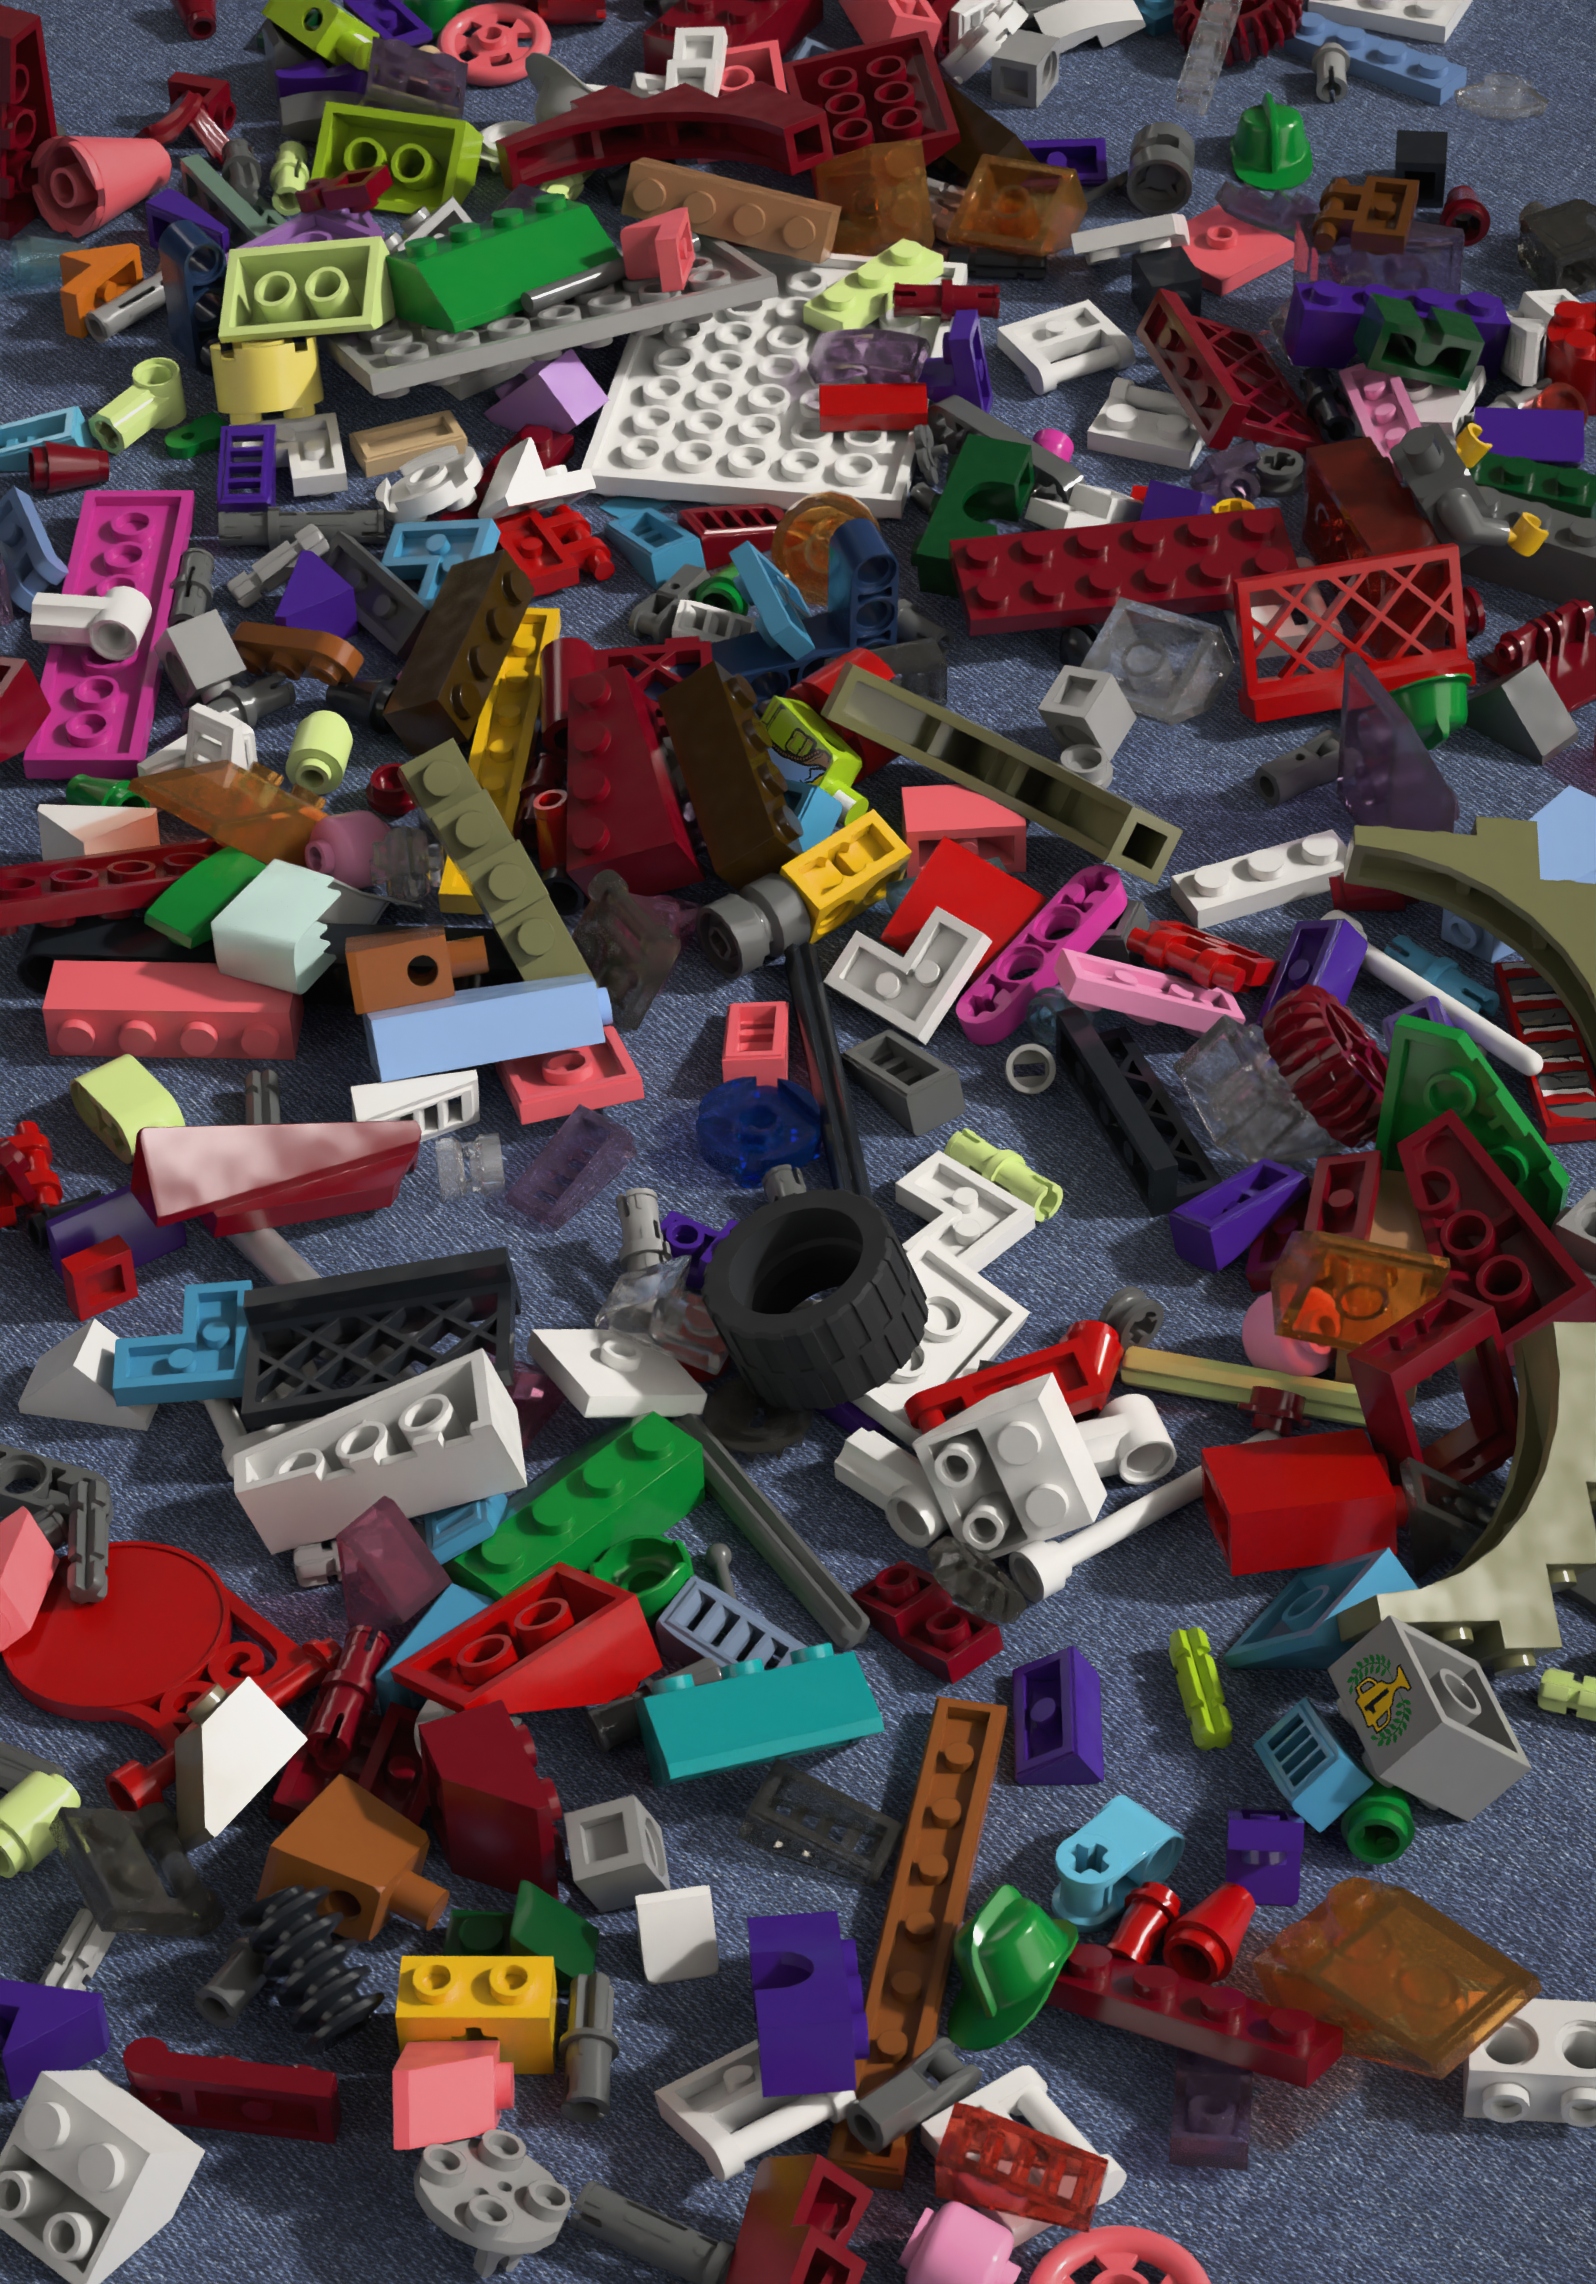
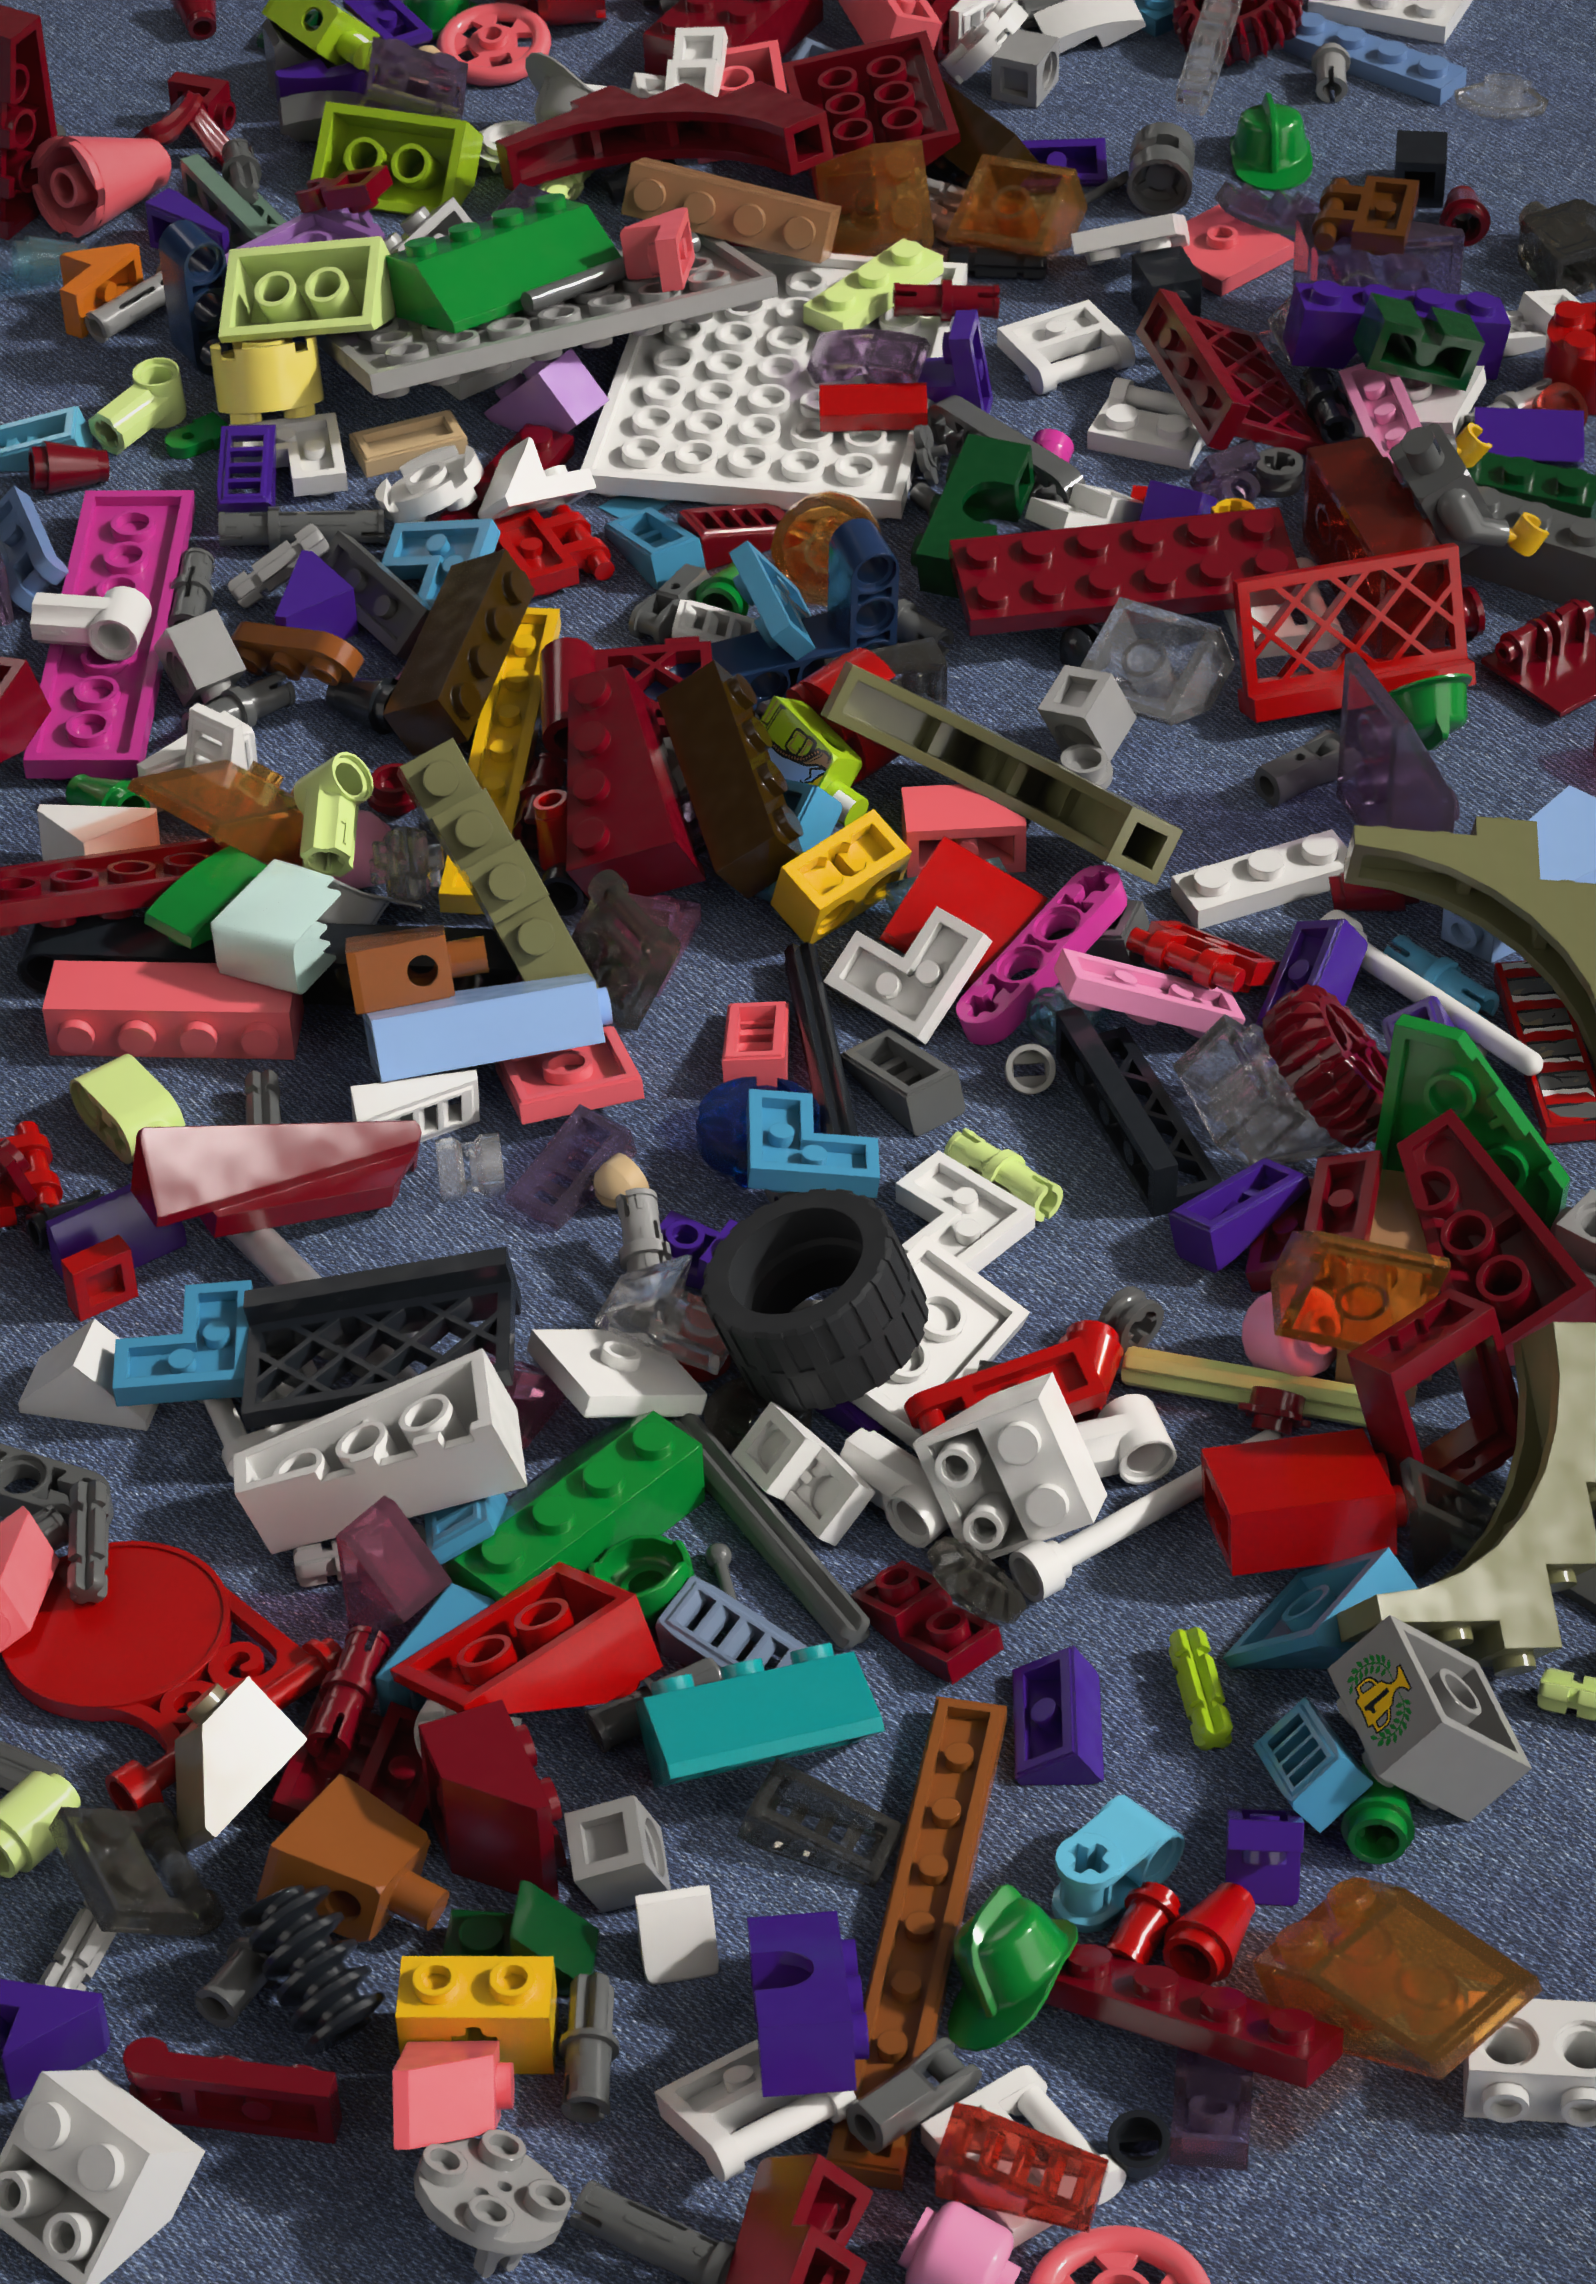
yellowish green pin [270,141,310,216] -> none
yellowish green brick [285,710,353,795] -> none
dark grey wheel [695,873,811,979] -> none
dark grey slope [1465,660,1579,766] -> none
white slope [1500,317,1546,387] -> none
none -> yellowish green piece [293,752,374,877]
none -> tan hinge [593,1153,649,1210]
none -> white slope [731,1402,876,1546]
none -> dark azure plate [746,1089,880,1198]
none -> black hinge [1107,2110,1170,2180]

